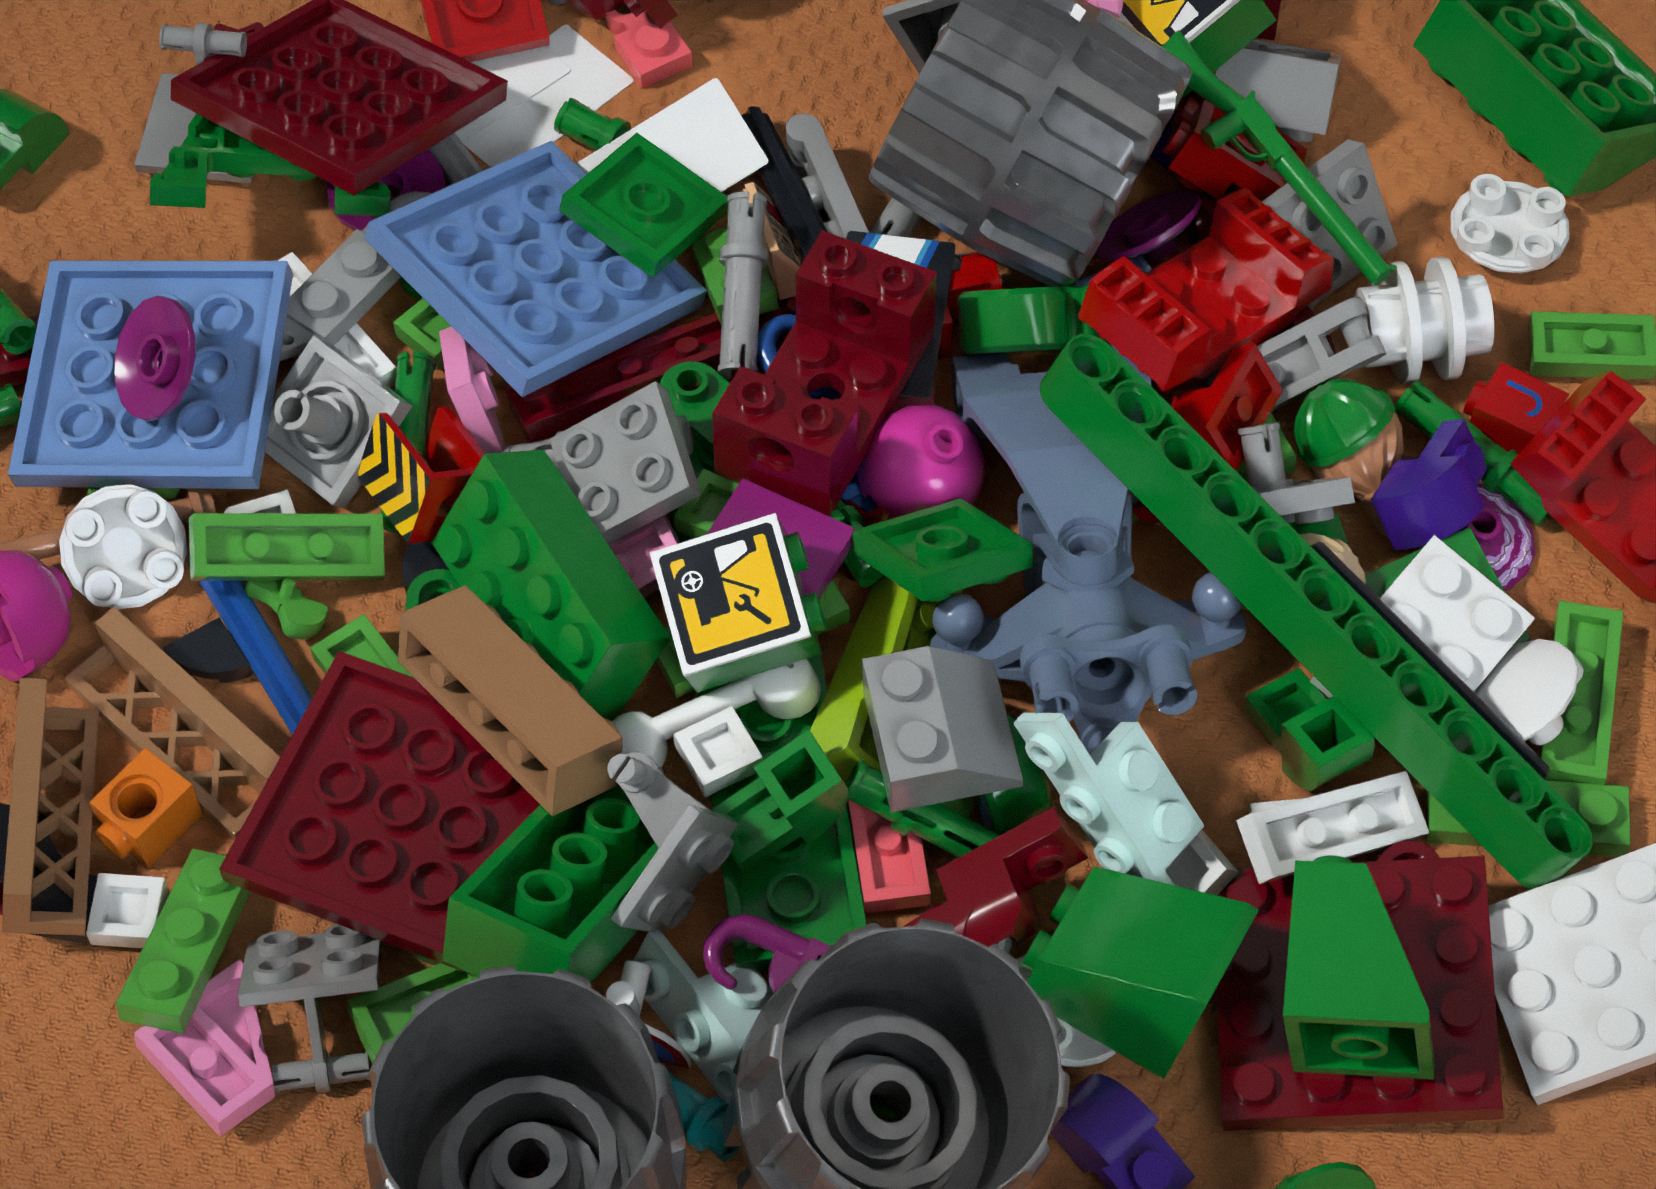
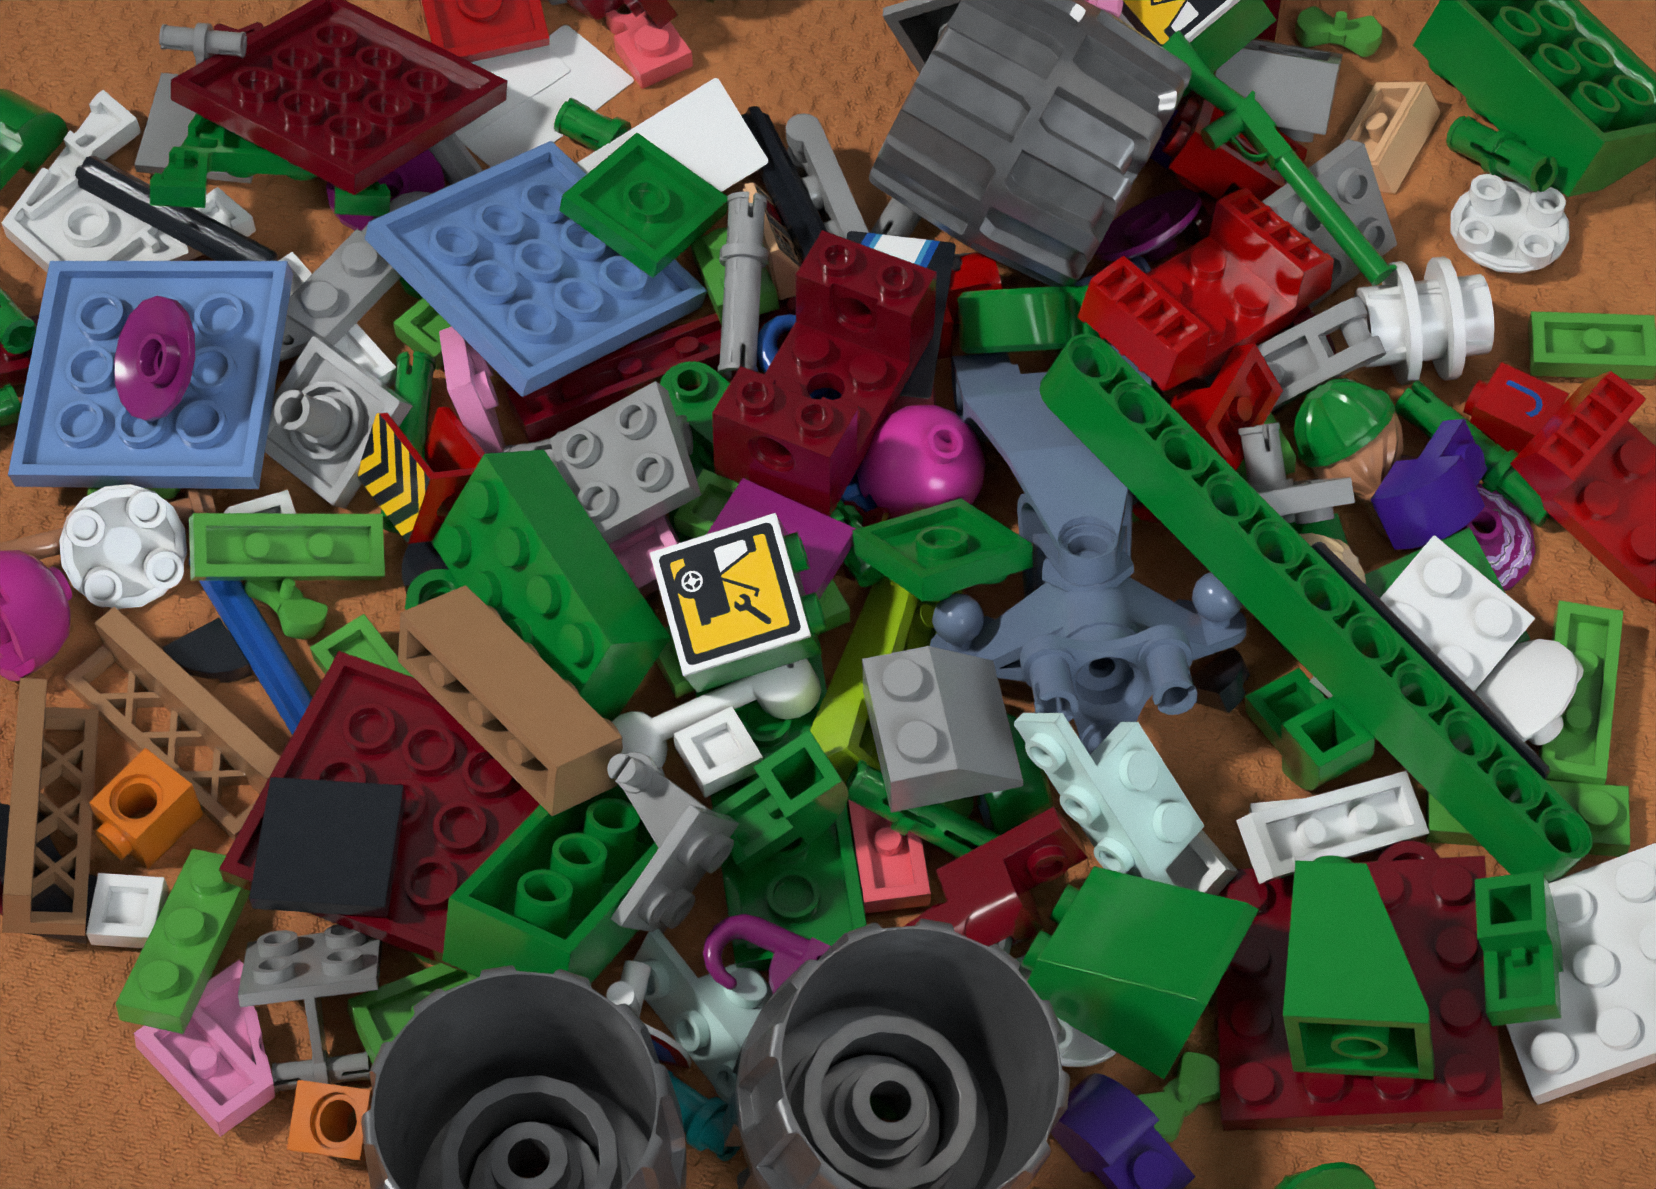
none -> white wing [1,90,256,273]
none -> black axle [75,156,278,261]
none -> black tile [249,777,406,917]
none -> orange brick [287,1080,373,1161]
none -> bright green piece [1137,1052,1220,1142]
none -> black tile [1192,648,1250,713]
none -> bright green piece [1295,6,1383,57]
none -> light nougat slope [1340,82,1440,193]
none -> green pin [1446,116,1558,193]
none -> green brick [1475,870,1564,1026]

